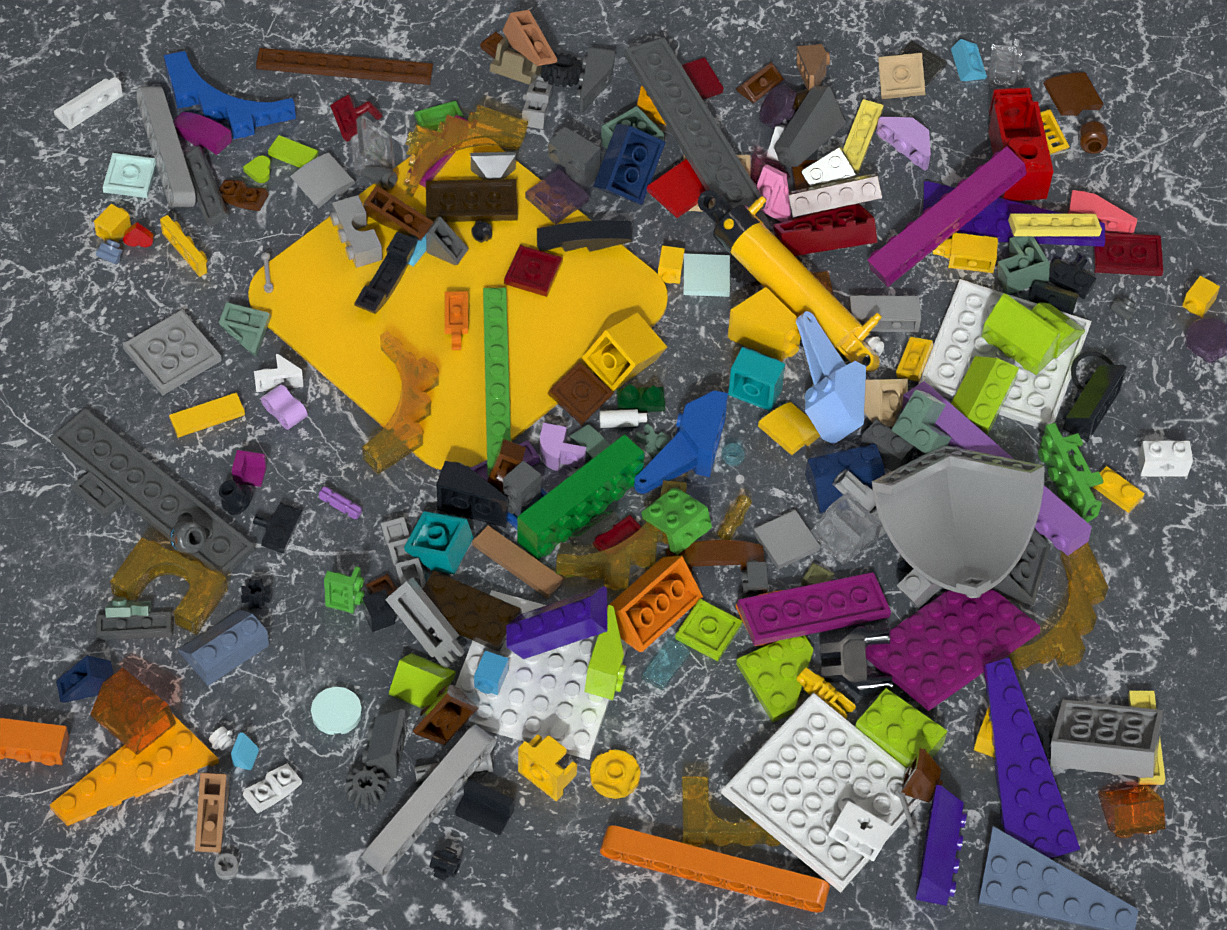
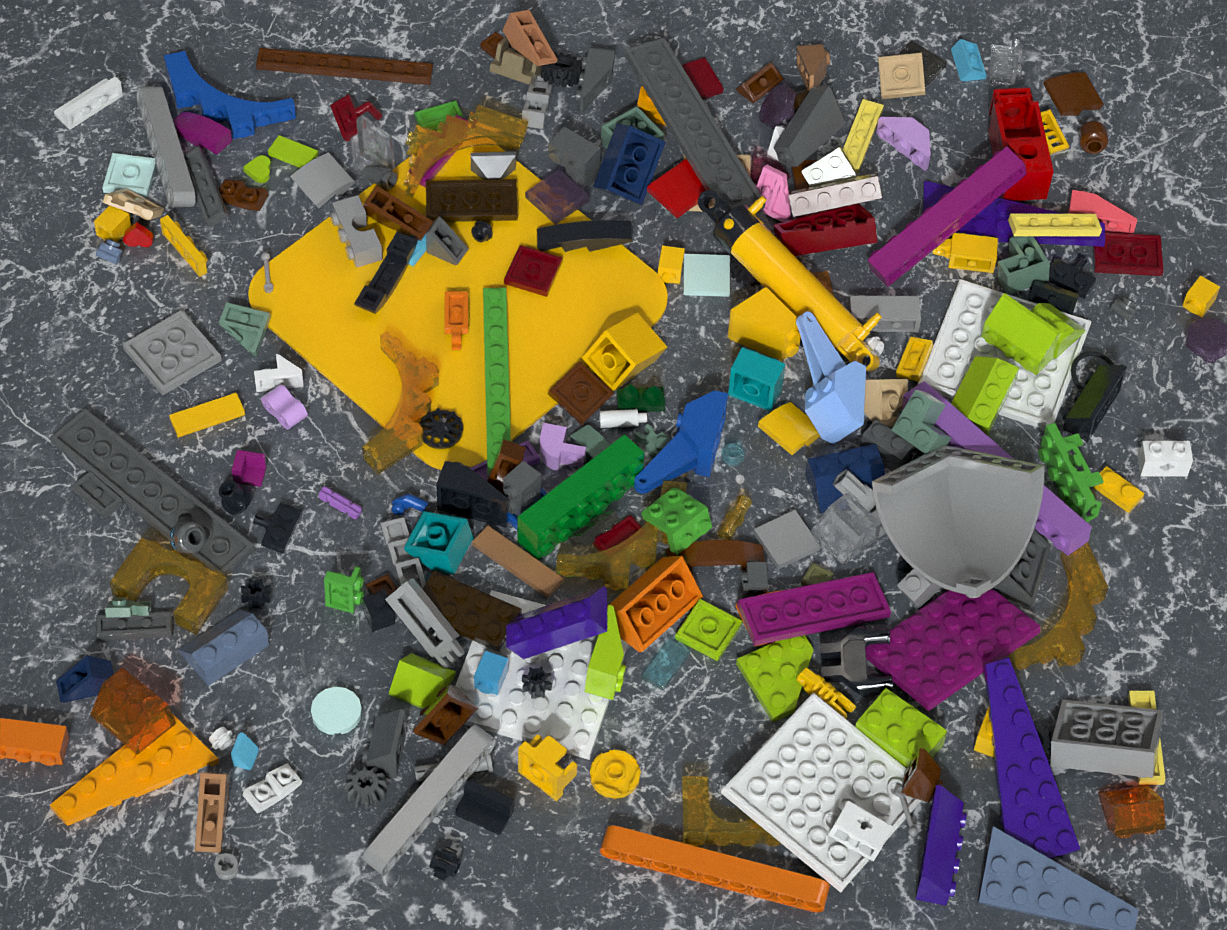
none -> tan wing [103,188,164,220]
none -> blue arm [391,494,428,515]
none -> black wheel [419,408,463,449]
none -> black gear [522,666,552,699]

